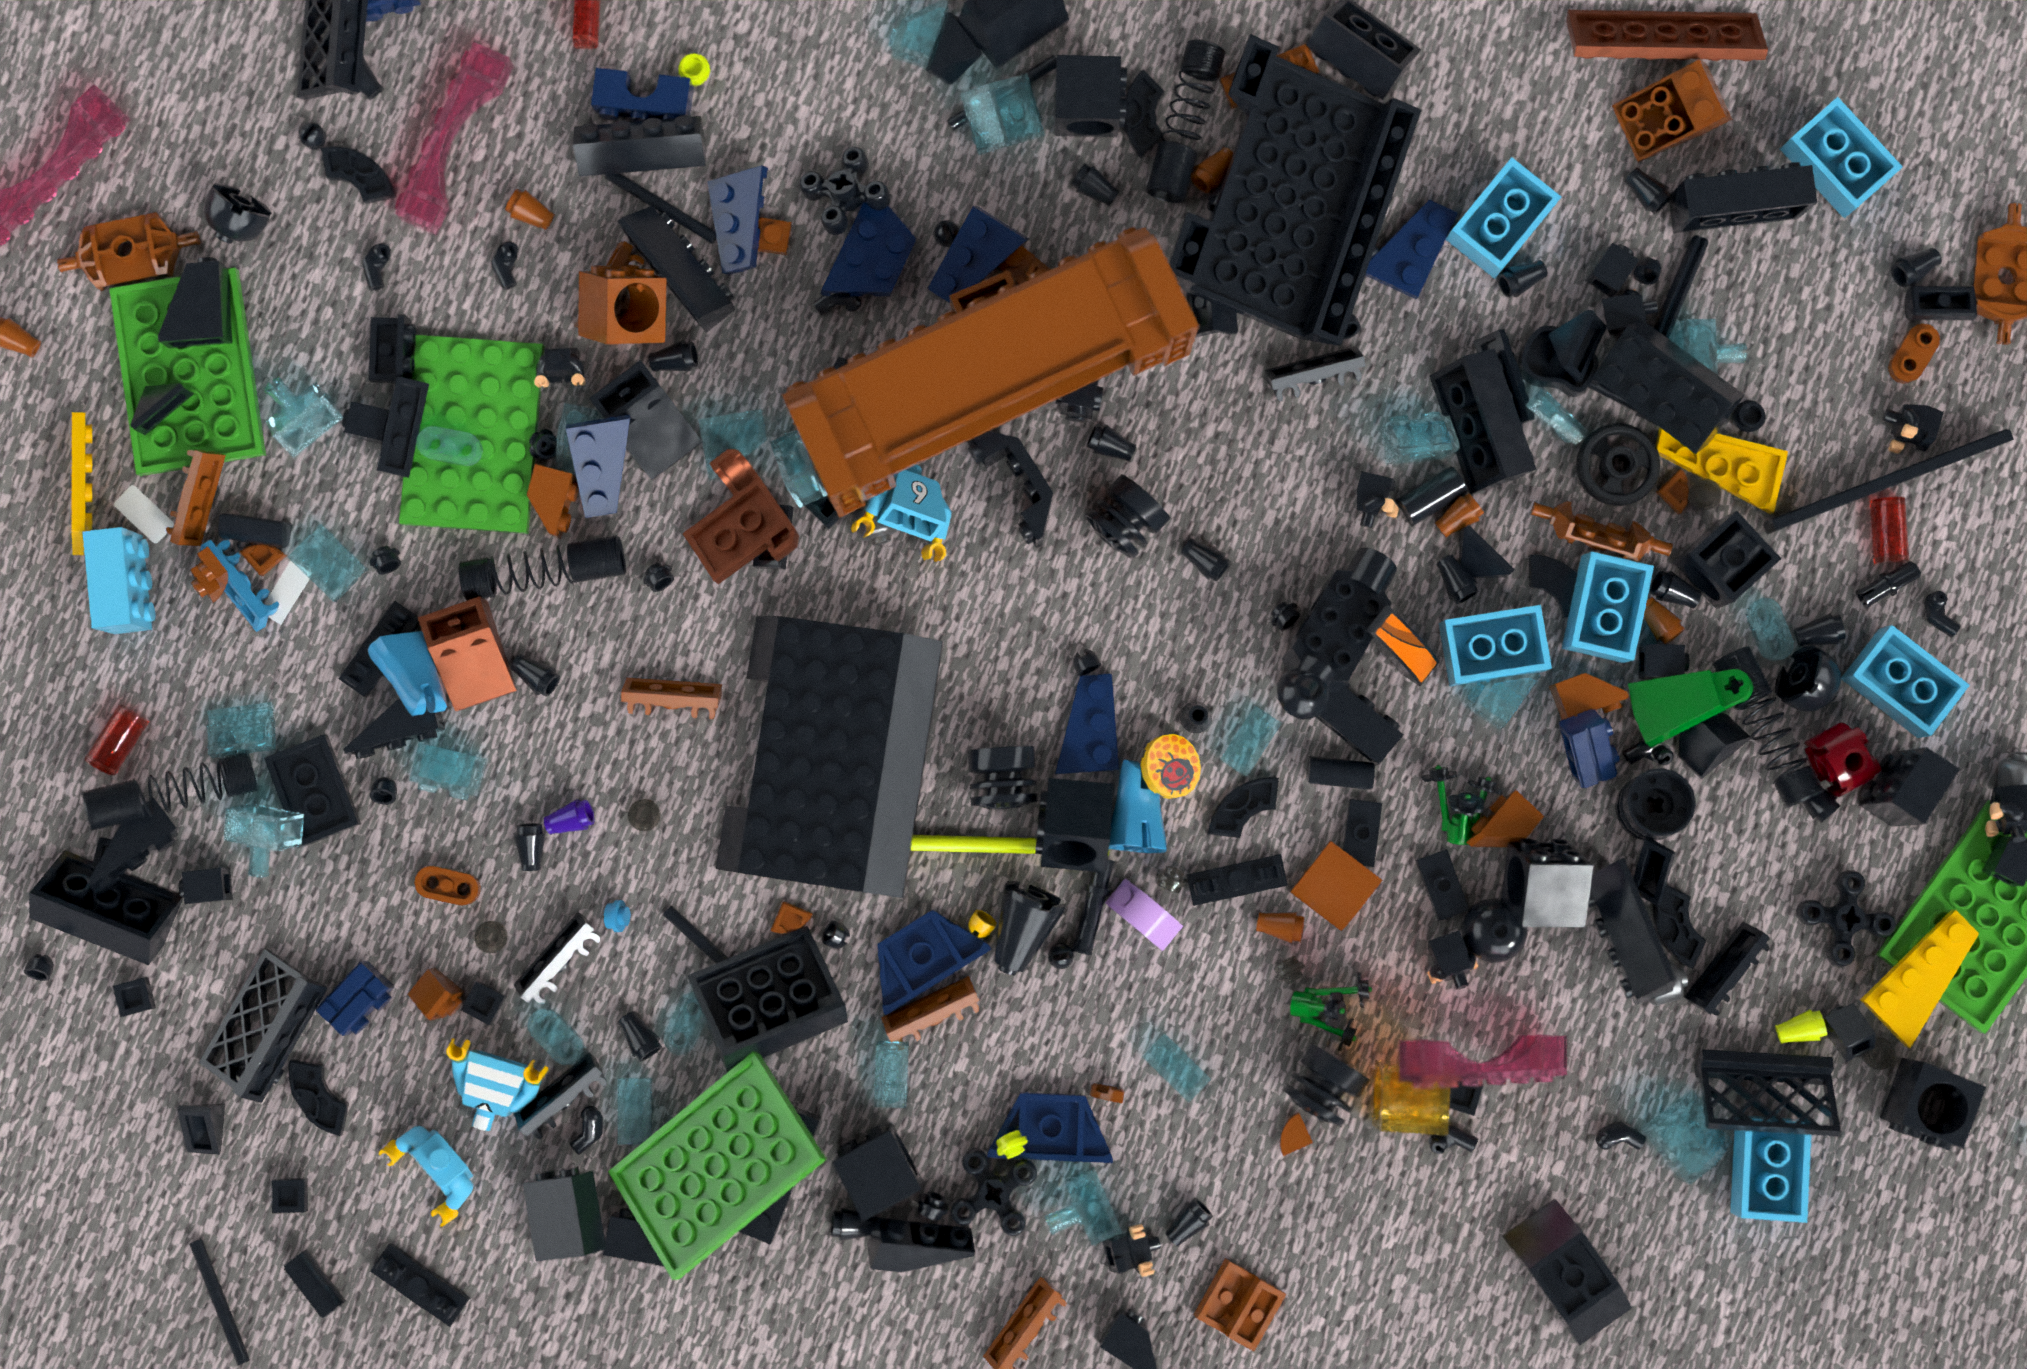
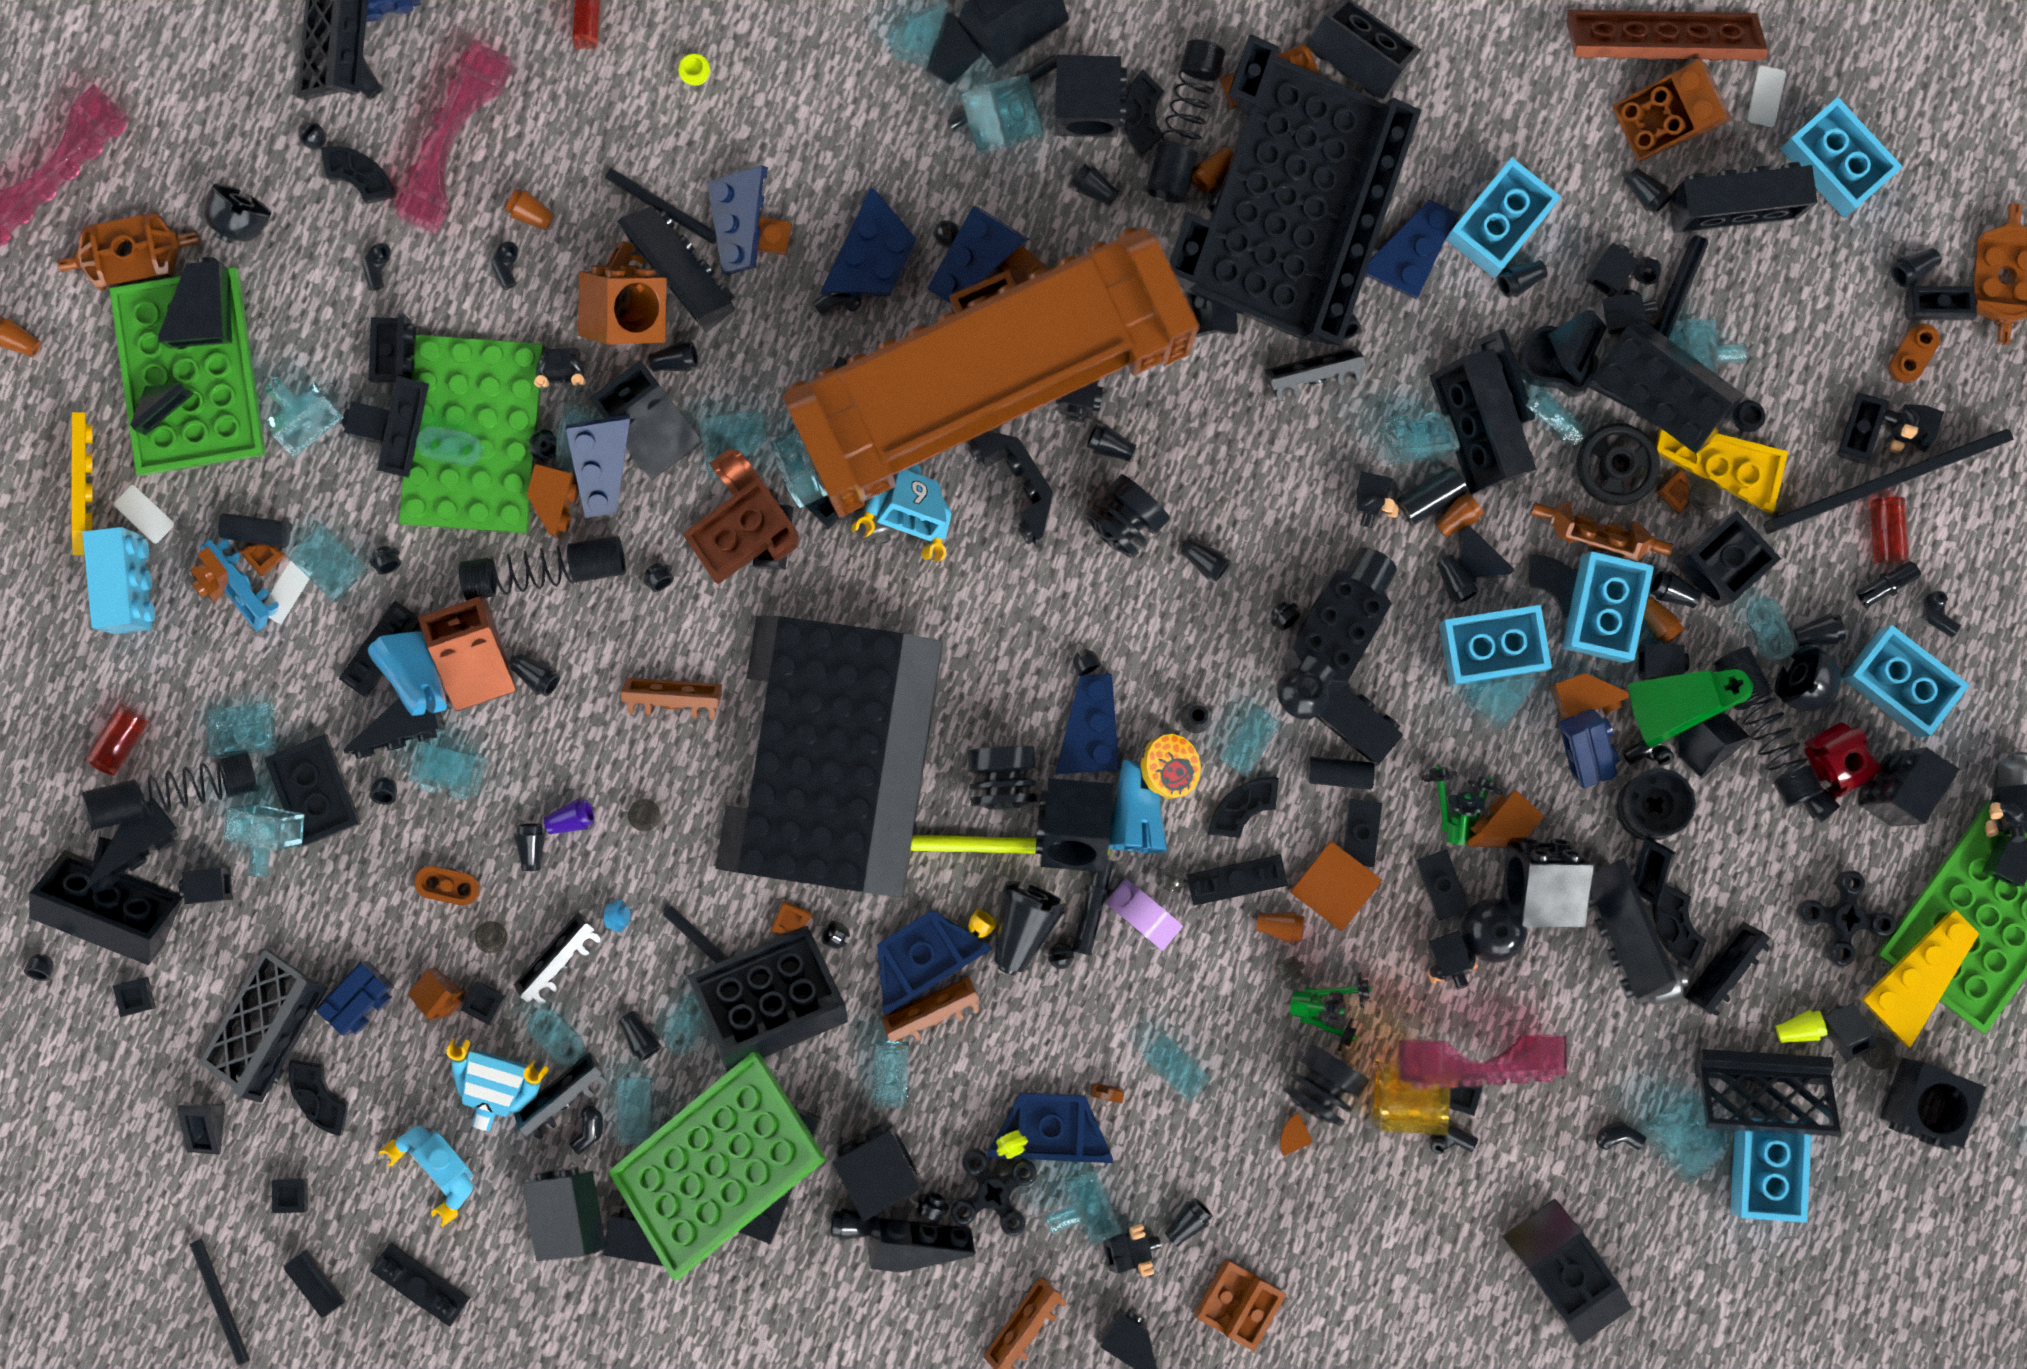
dark orange plate [166,450,226,546] -> none
black brick [573,115,706,177] -> none
dark blue arch [591,68,694,122] -> none
black gear [799,147,891,235] -> none
slope [1366,605,1440,686] -> none
none -> white sticker [1747,65,1786,127]
none -> black brick [1837,392,1890,464]

